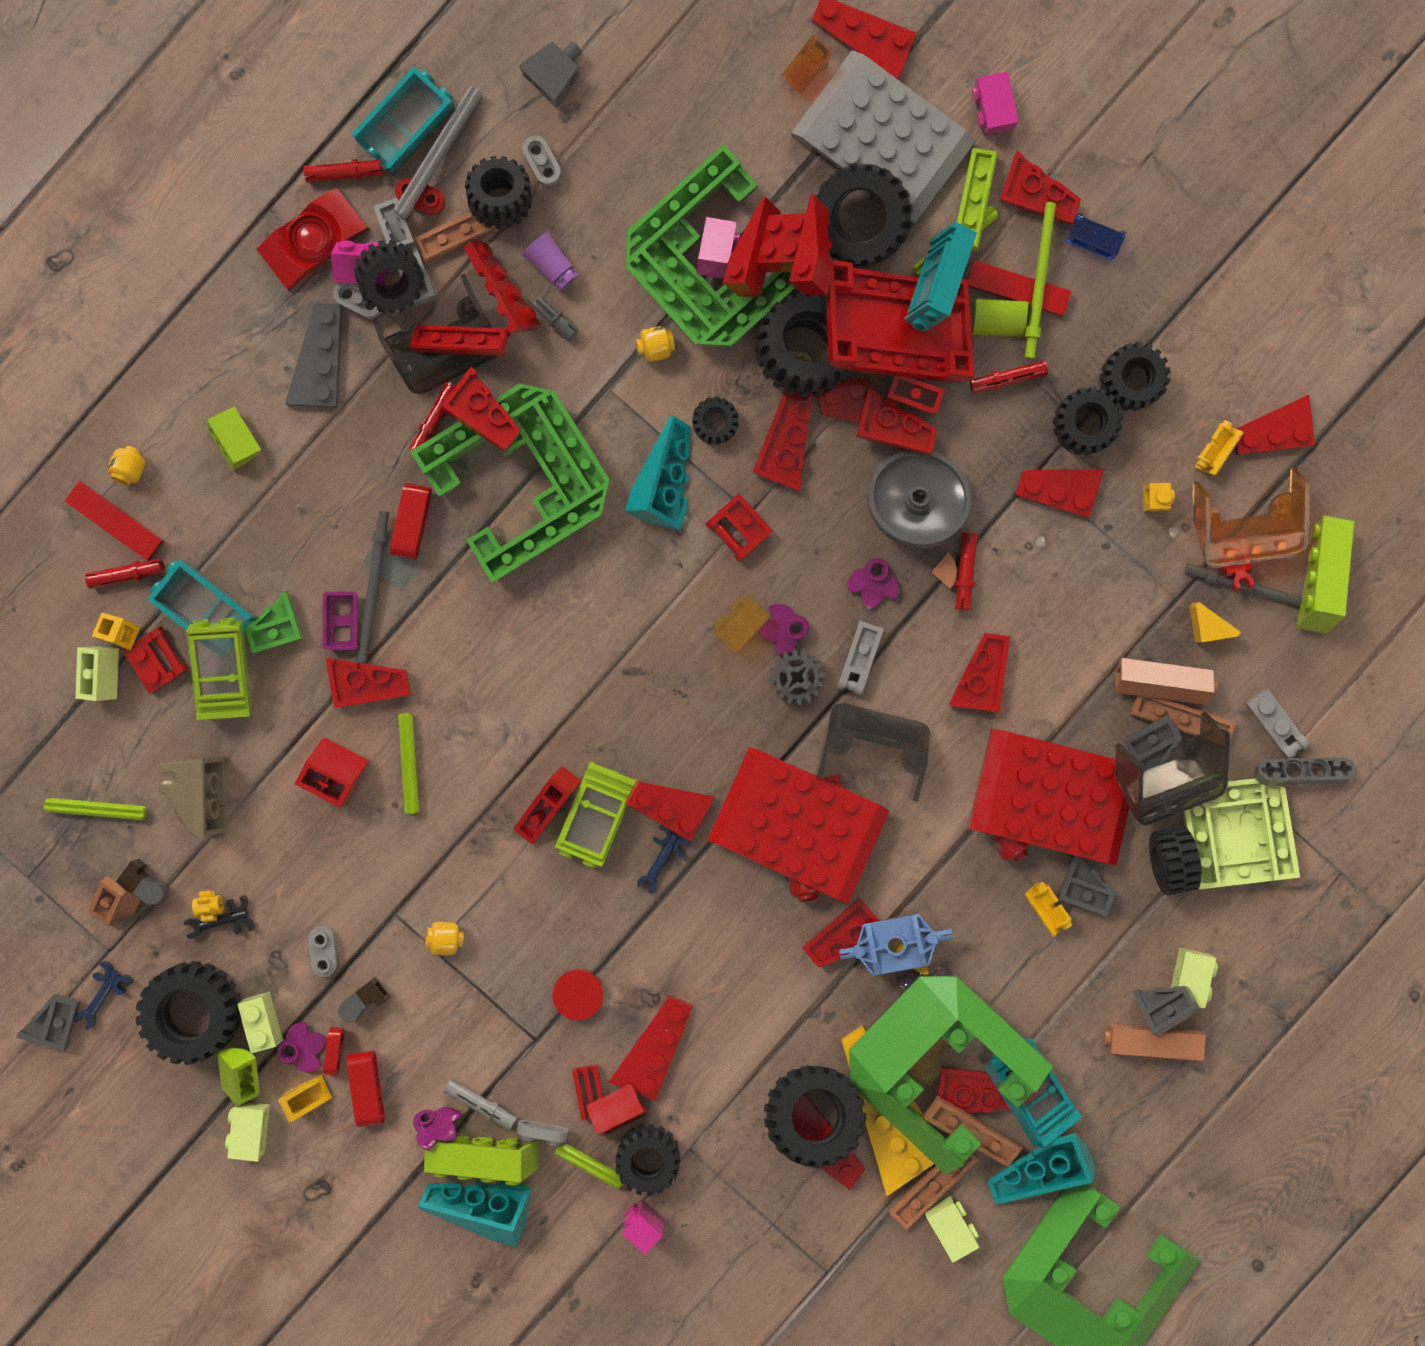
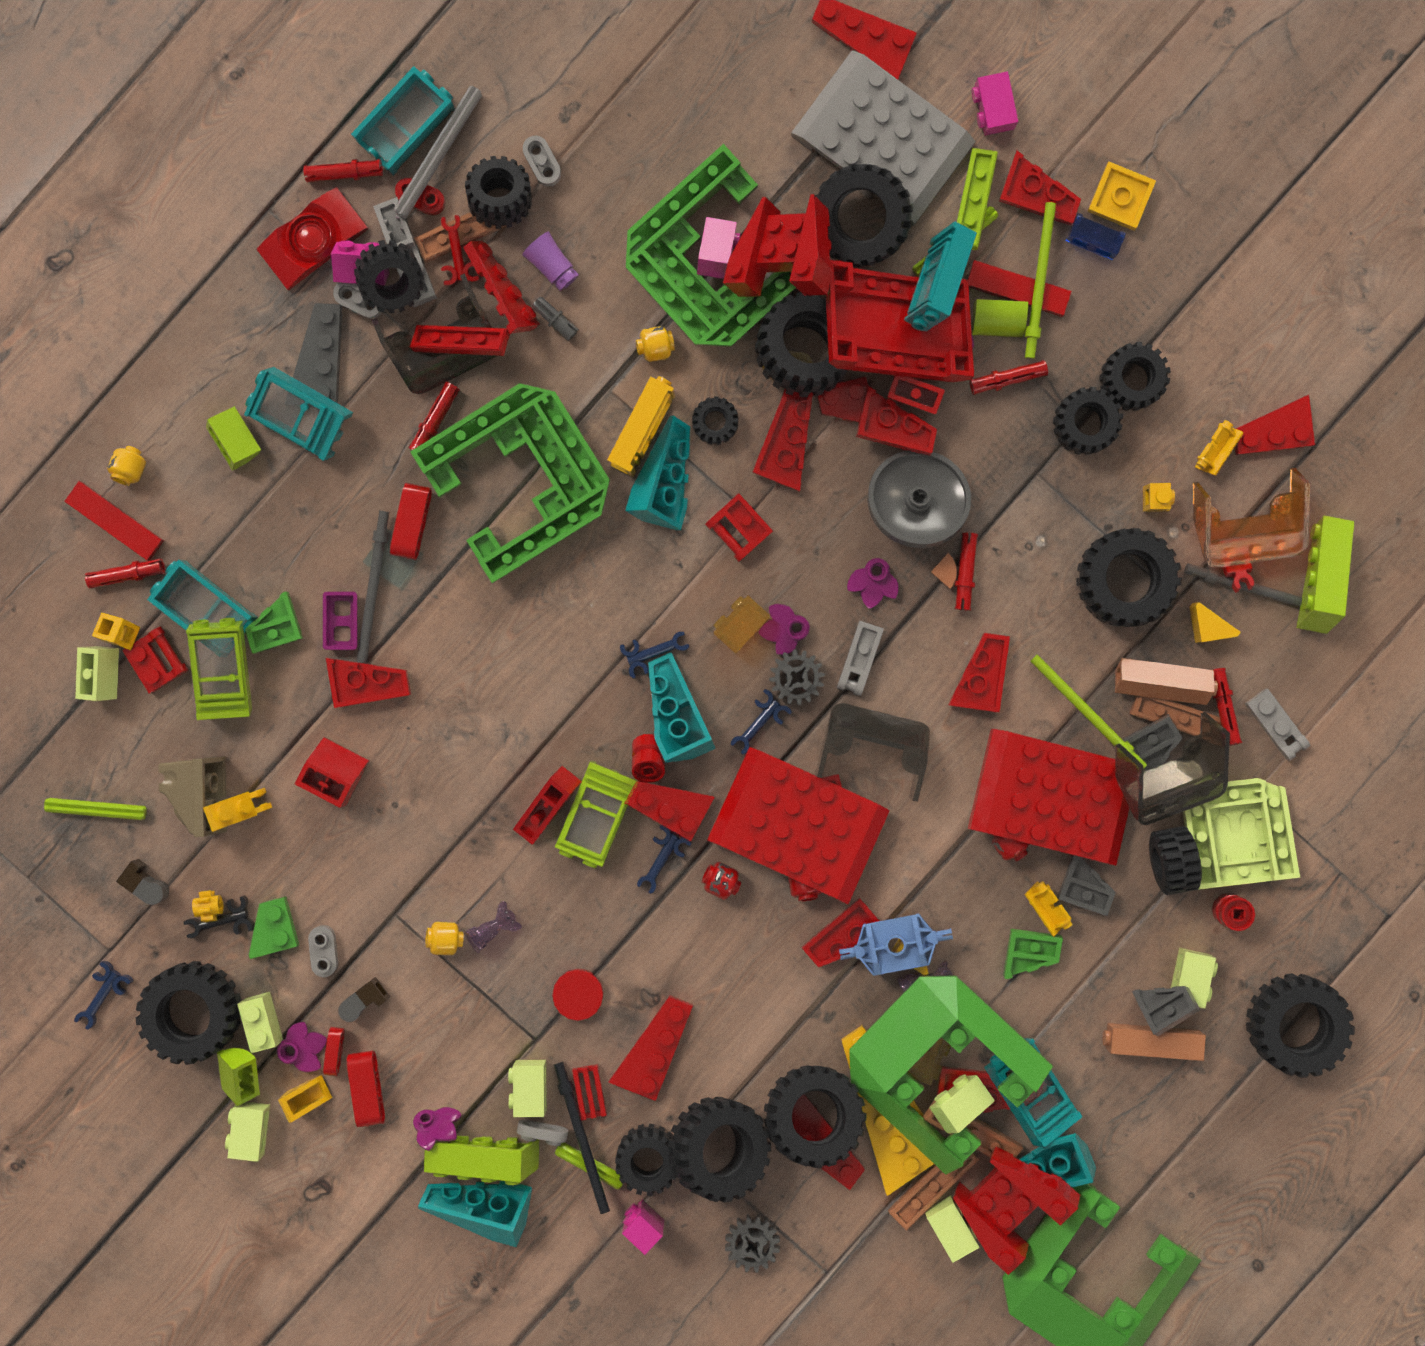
dark grey wing [16,994,81,1051] -> none
nougat slope [88,876,141,926] -> none
lime axle [398,713,419,814] -> none
red wing [441,366,520,453] -> none
light grey pin [443,1078,518,1131] -> none
dark grey torso [519,41,583,108] -> none
red panel [586,1085,648,1136] -> none
clear orange slope [782,35,832,93] -> none
red wing [1014,469,1105,518] -> none
dark grey beam [1254,757,1356,785] -> none
none -> yellow hinge [203,788,273,832]
none -> teal door [244,367,354,461]
none -> bright green wing [249,896,299,959]
none -> red bar [441,215,480,285]
none -> animal [464,901,522,953]
none -> yellowish green brick [508,1060,547,1117]
none -> black bar [554,1061,610,1214]
none -> yellow door [607,376,675,477]
none -> dark blue bar [620,631,689,678]
none -> red wheel [632,734,665,783]
none -> teal wedge [648,652,716,763]
none -> black tyre [668,1096,771,1203]
none -> red head [702,862,741,900]
none -> dark grey gear [725,1214,780,1273]
none -> dark blue bar [730,689,792,755]
none -> yellowish green brick [929,1075,995,1133]
none -> red wedge [953,1146,1080,1275]
none -> bright green wing [1003,929,1063,979]
none -> lime bar [1030,654,1147,772]
none -> black tyre [1076,528,1182,627]
none -> yellow plate [1087,161,1156,231]
none -> red pin [1212,668,1242,746]
none -> red wheel [1212,893,1255,931]
none -> black tyre [1246,973,1355,1078]

